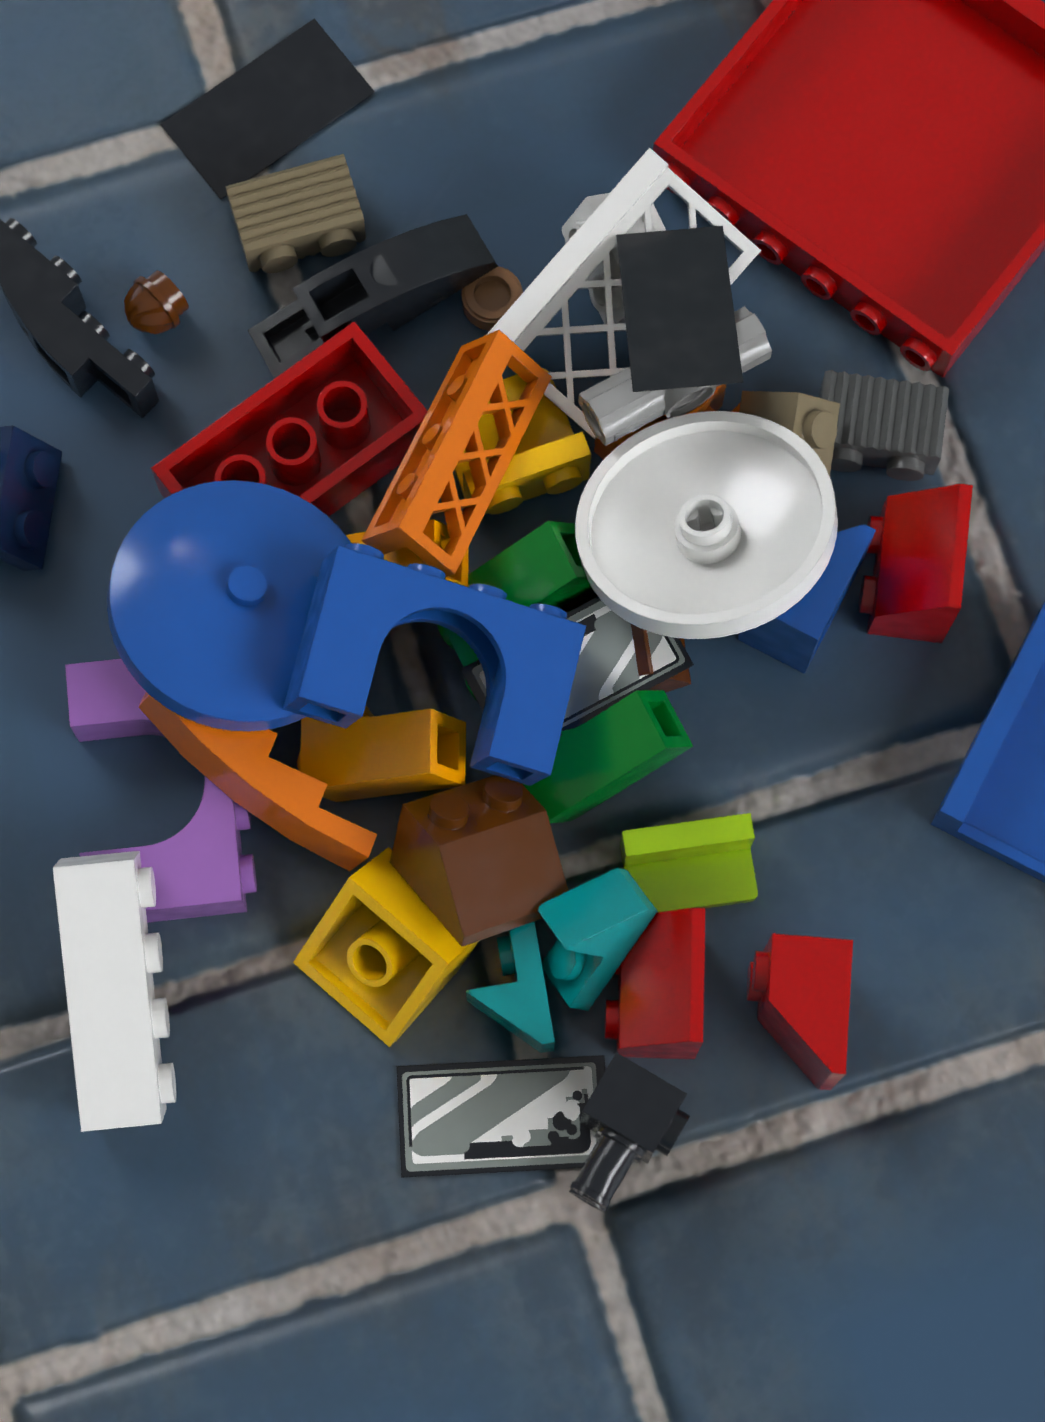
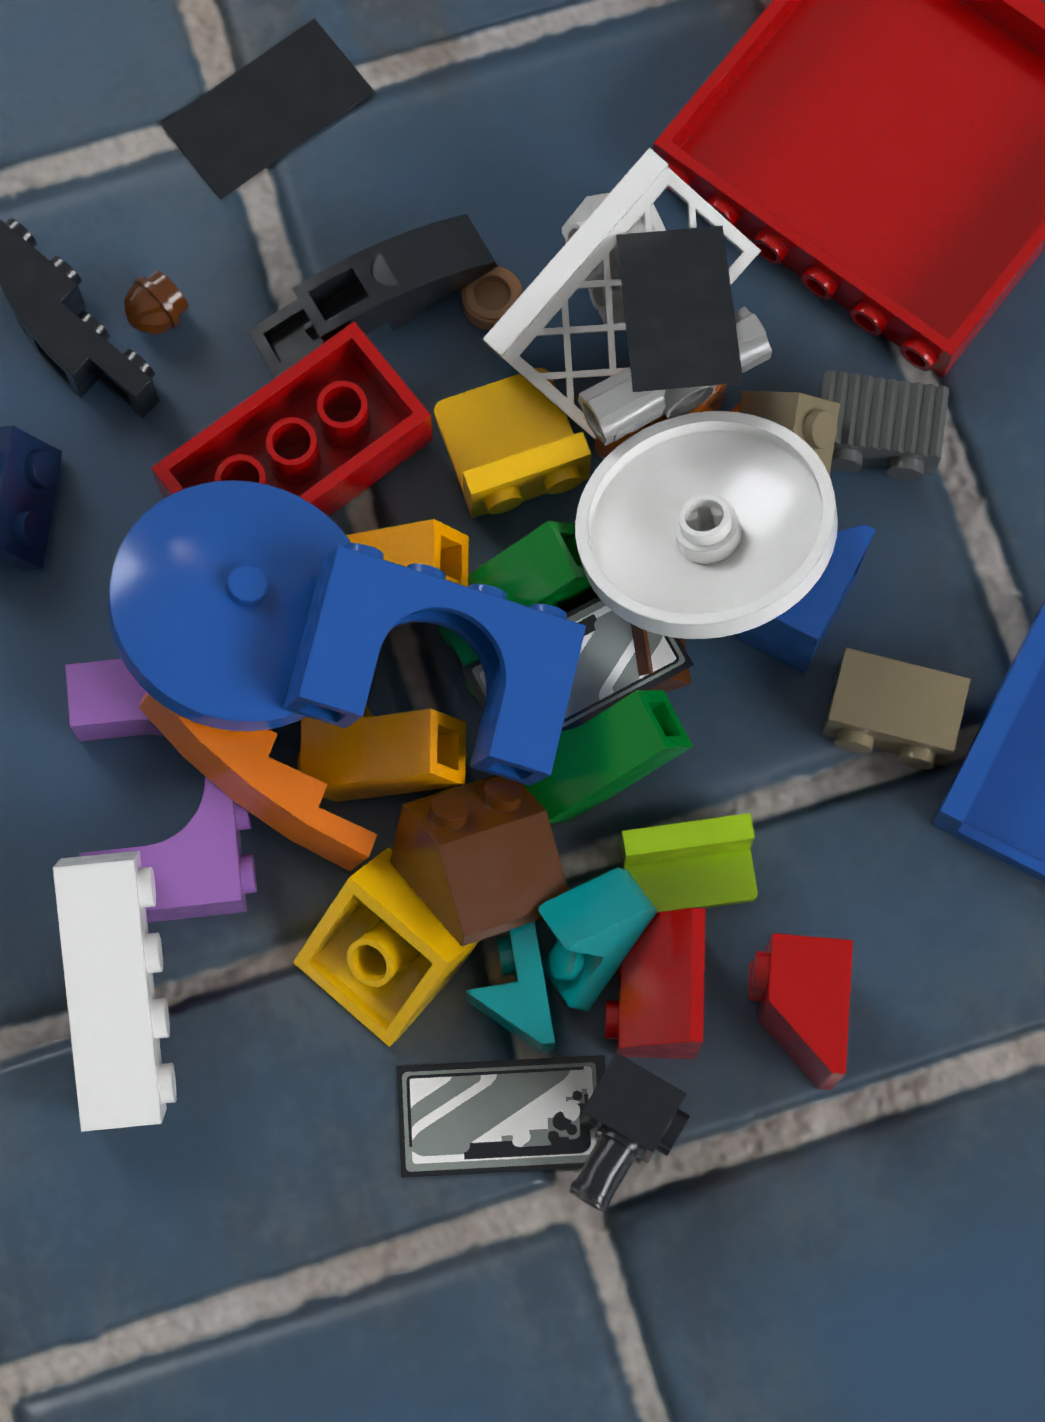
dark tan brick [225,154,366,273] -> none
orange fence [361,330,552,577] -> none
red slope [858,484,973,643] -> none
none -> dark tan brick [821,647,971,769]

